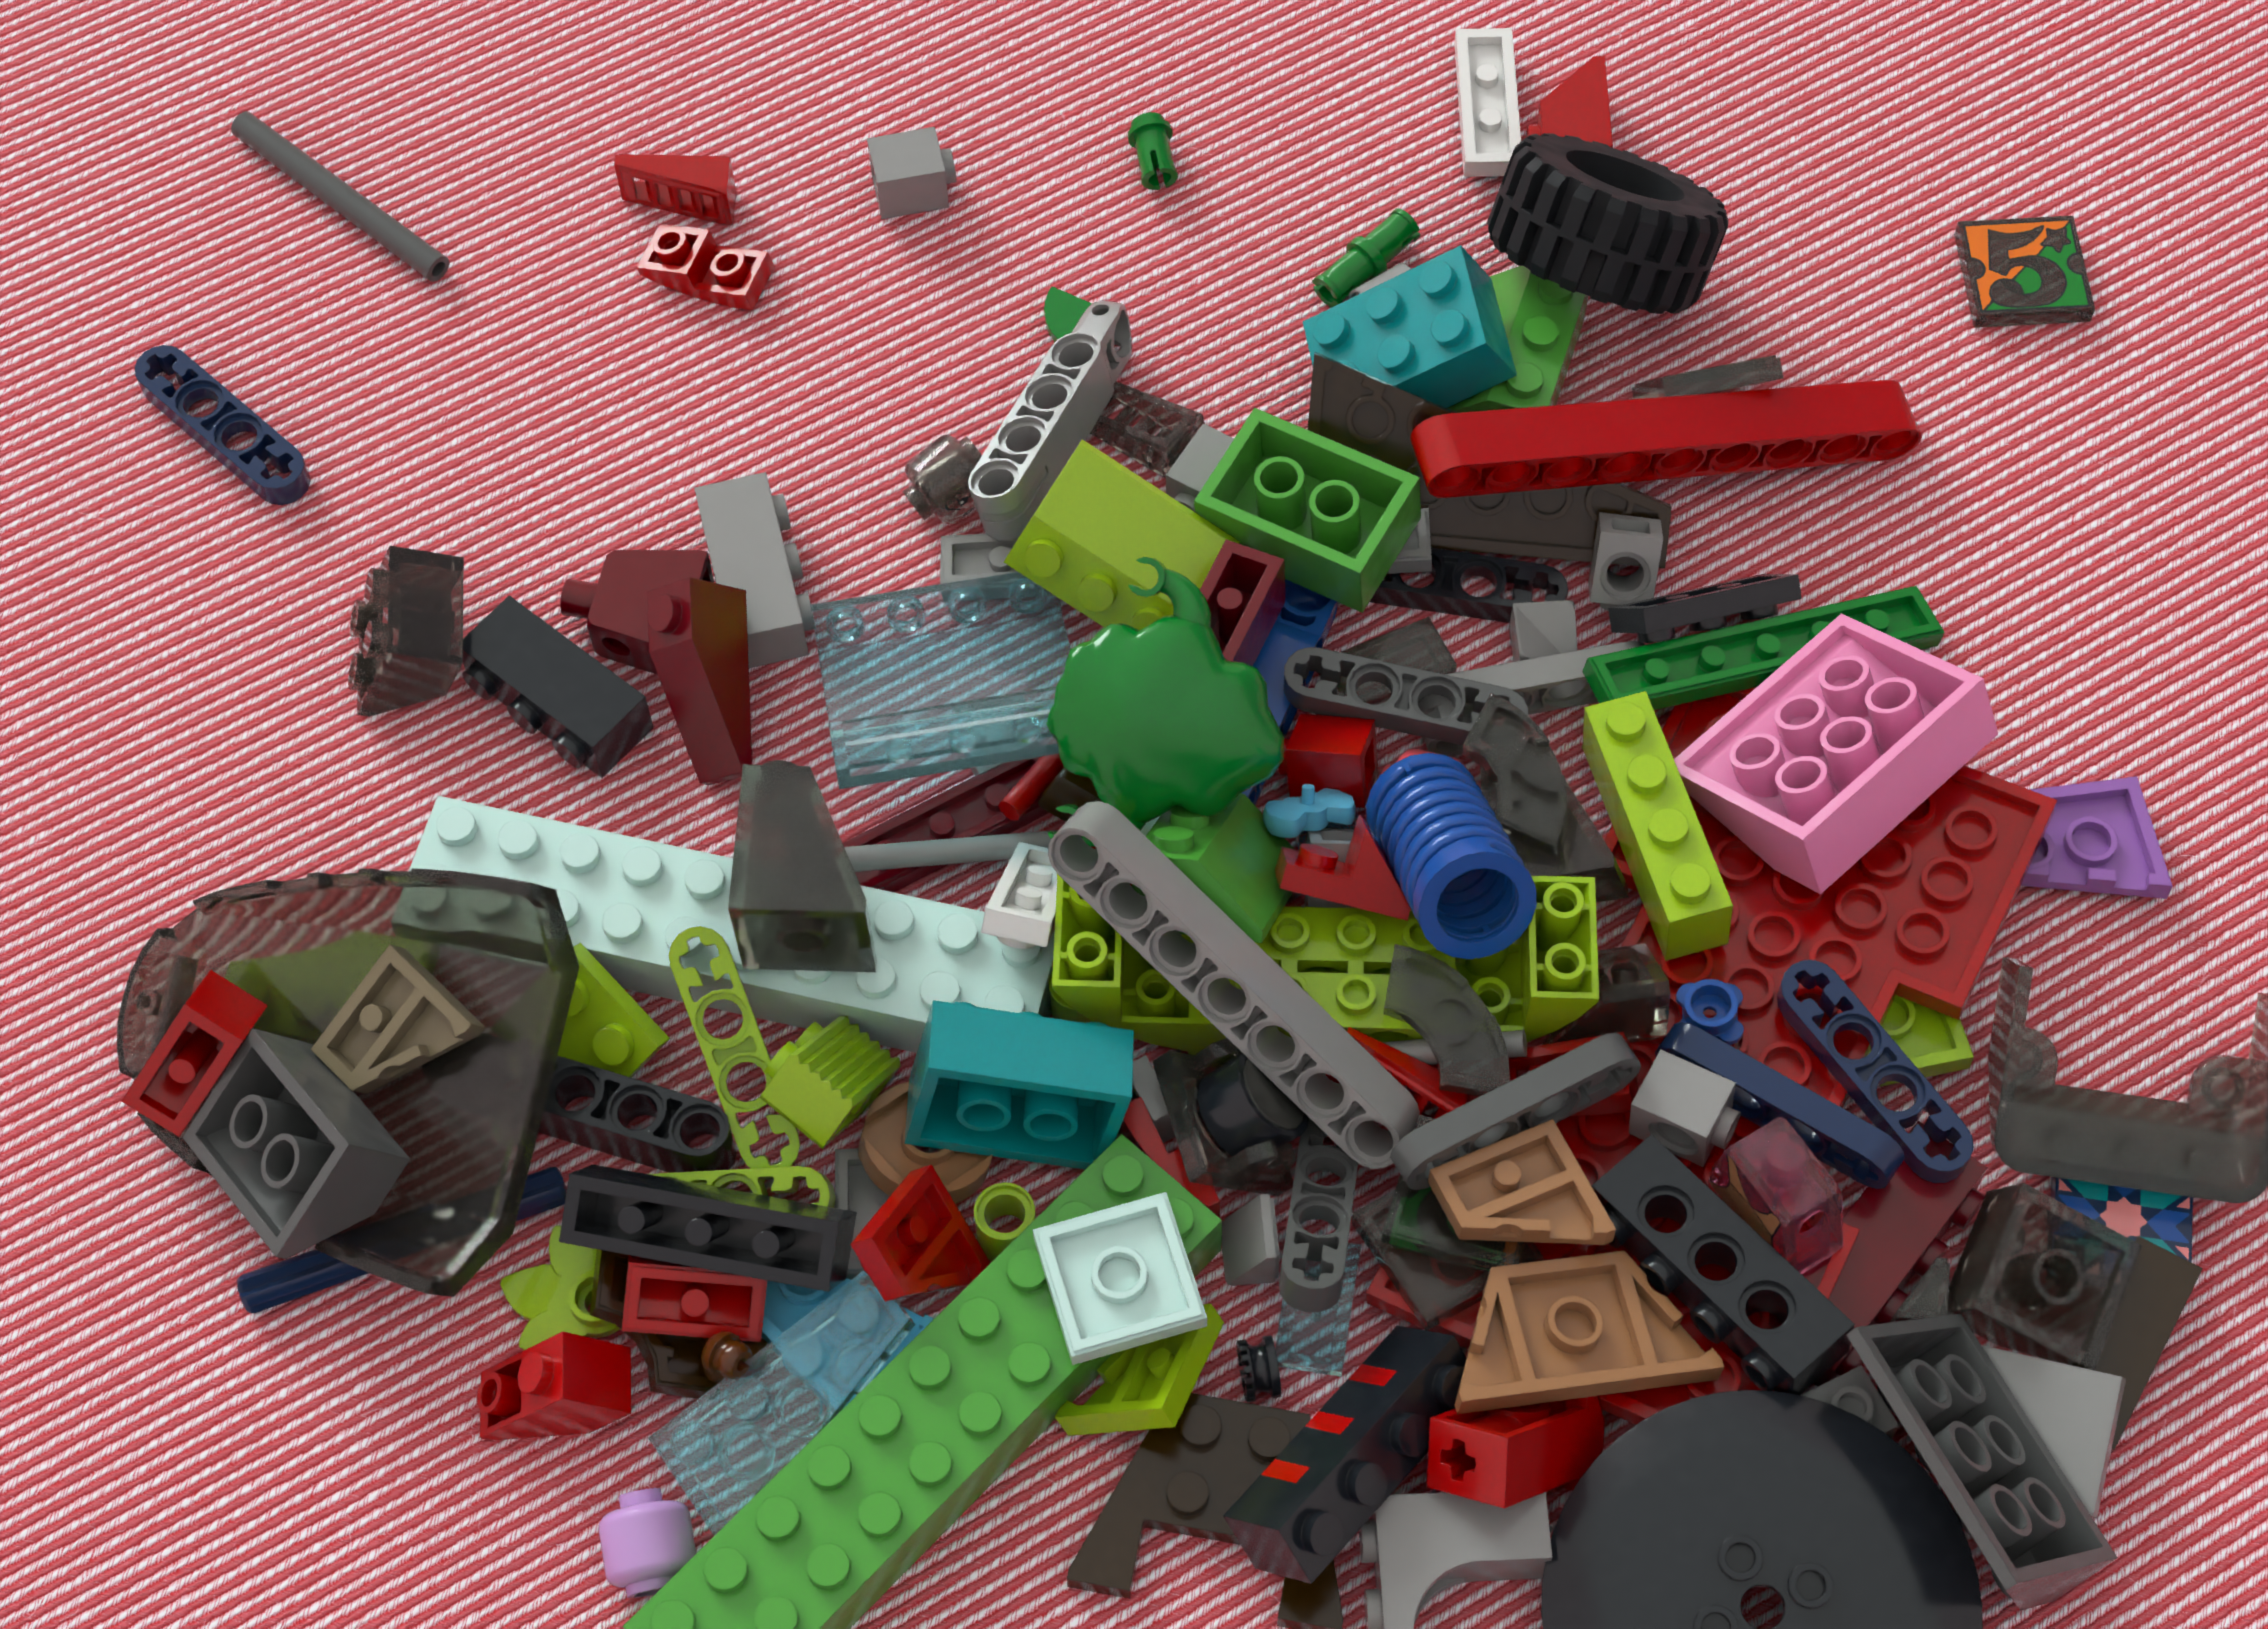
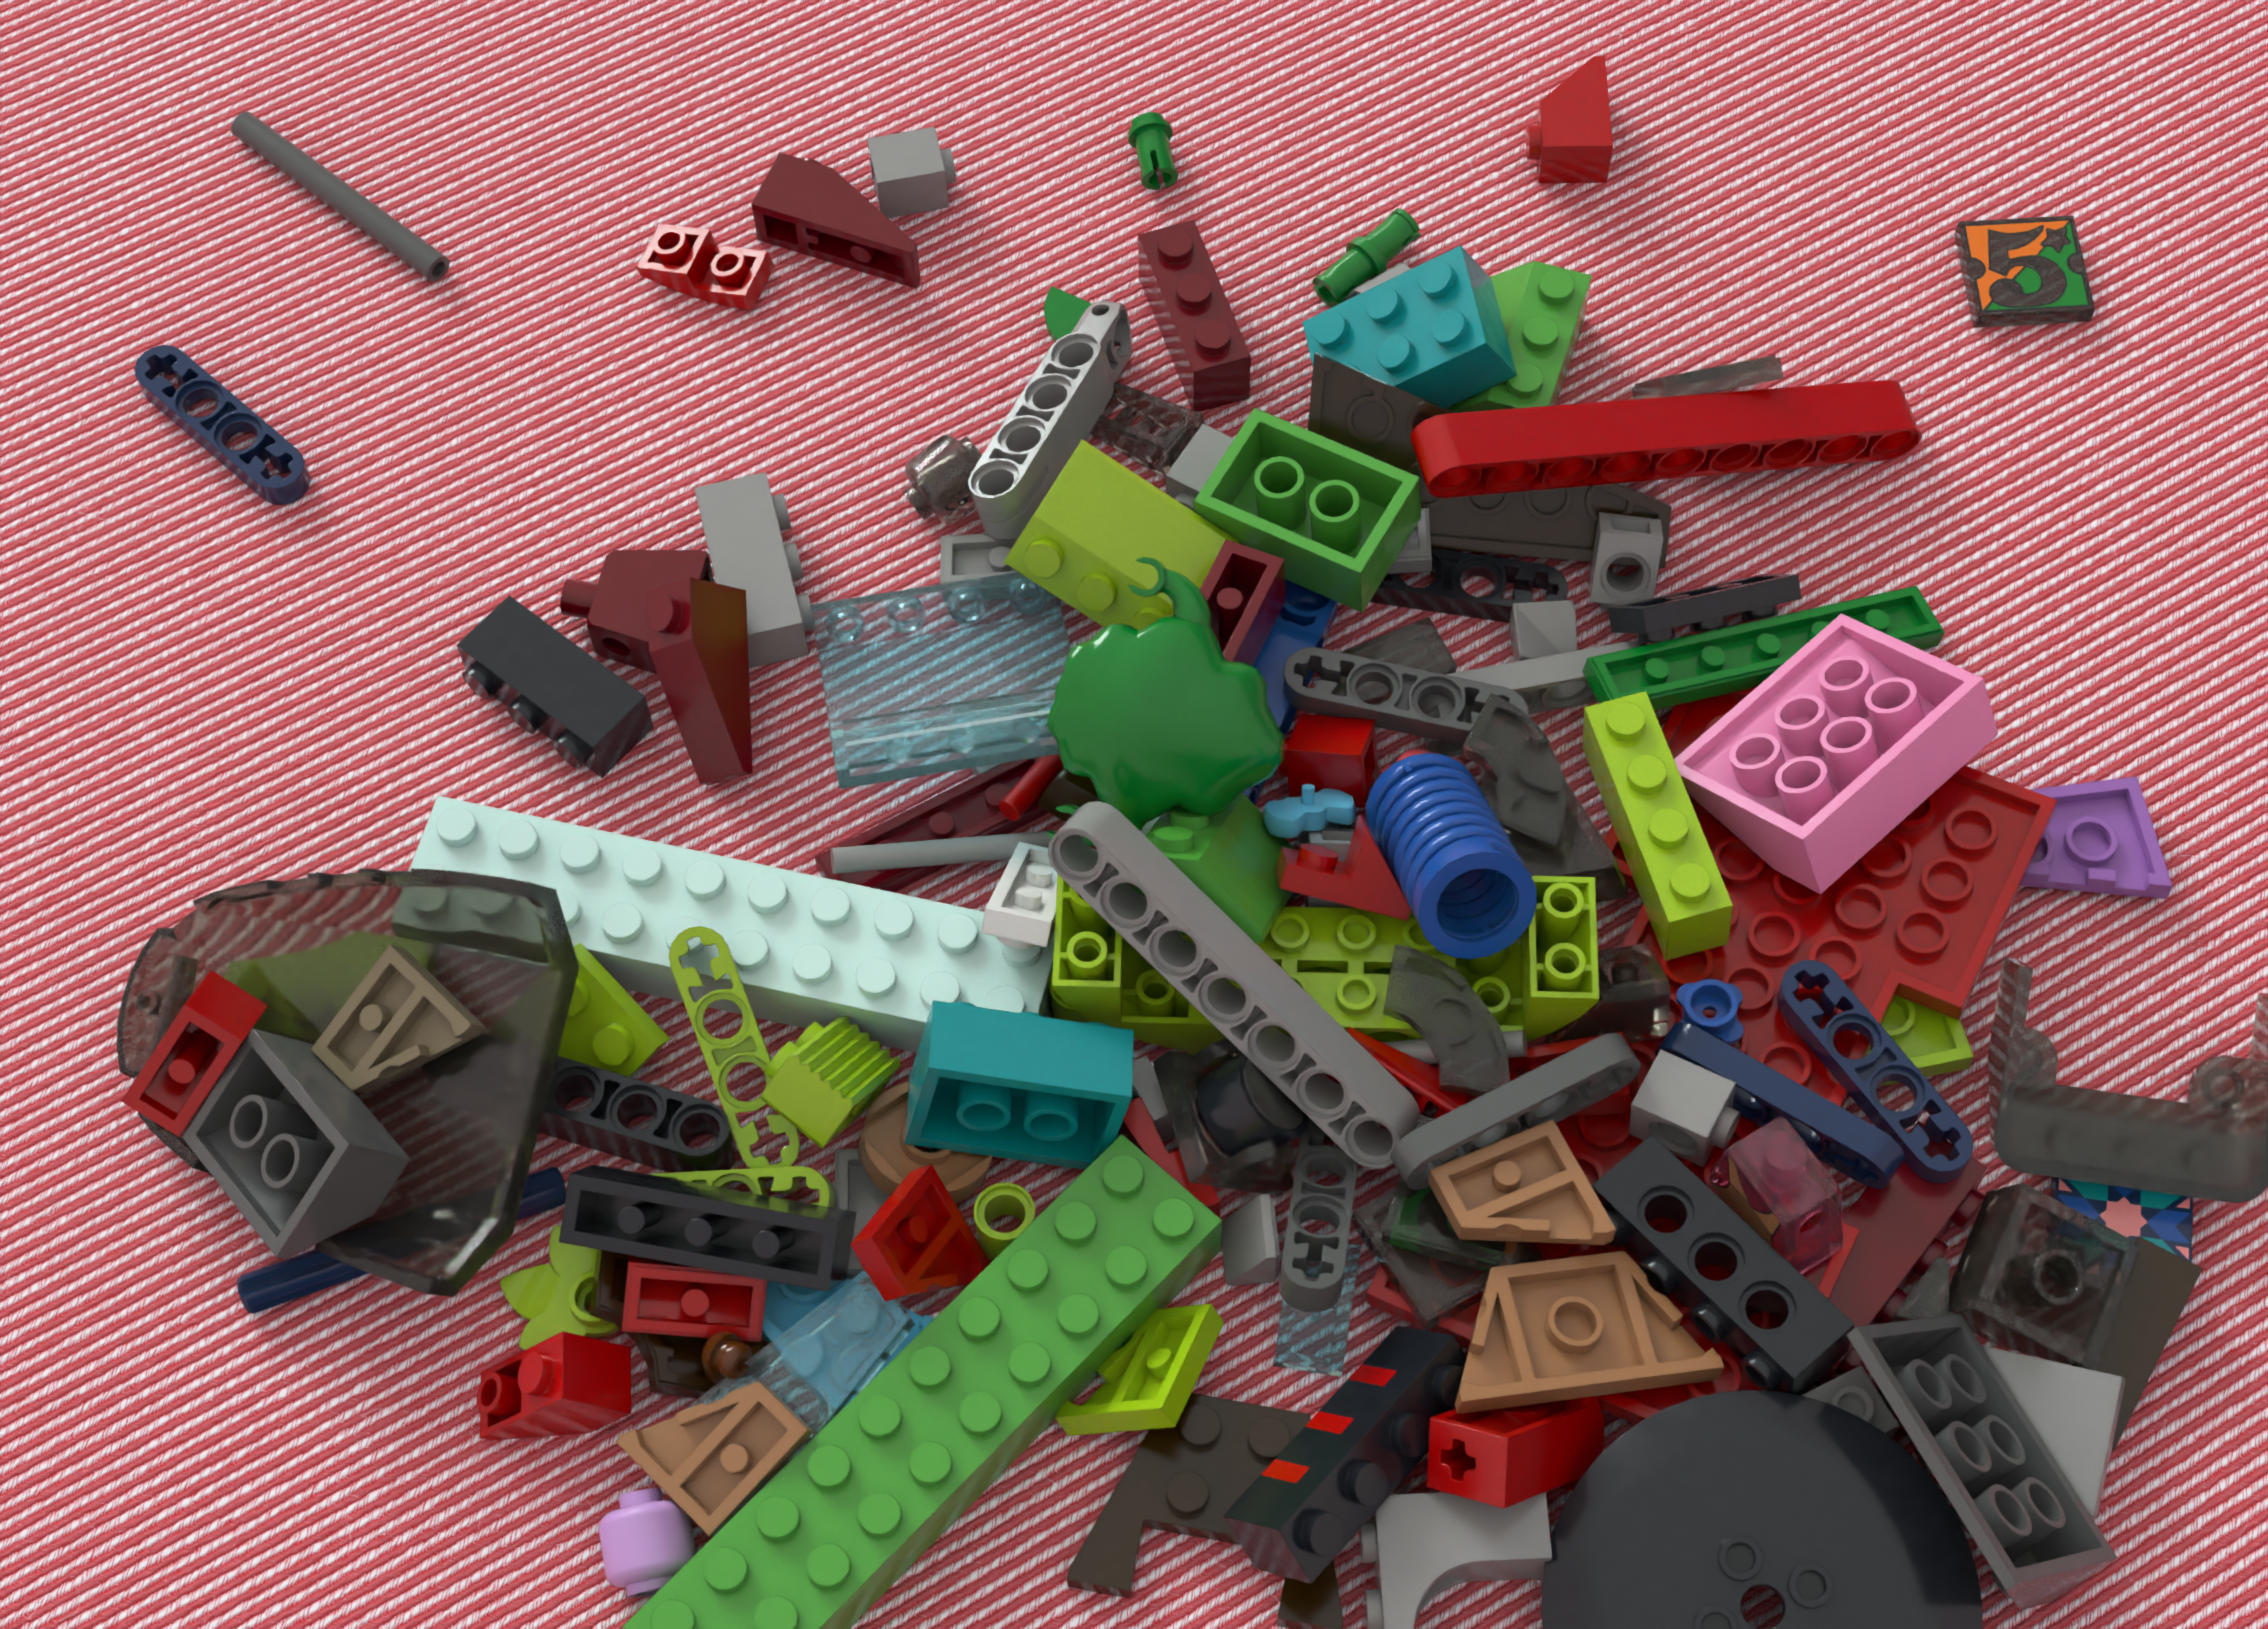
clear smoke slope [348,545,464,717] -> none
red slope [614,154,737,225] -> none
clear smoke slope [728,760,877,972] -> none
light aqua tile [1033,1192,1207,1365] -> none
black bush [1236,1335,1281,1402] -> none
white plate [1454,28,1521,177] -> none
black tyre [1487,133,1728,314] -> none
none -> medium nougat wing [615,1381,814,1537]
none -> dark red slope [751,152,921,289]
none -> dark red brick [1138,220,1251,414]

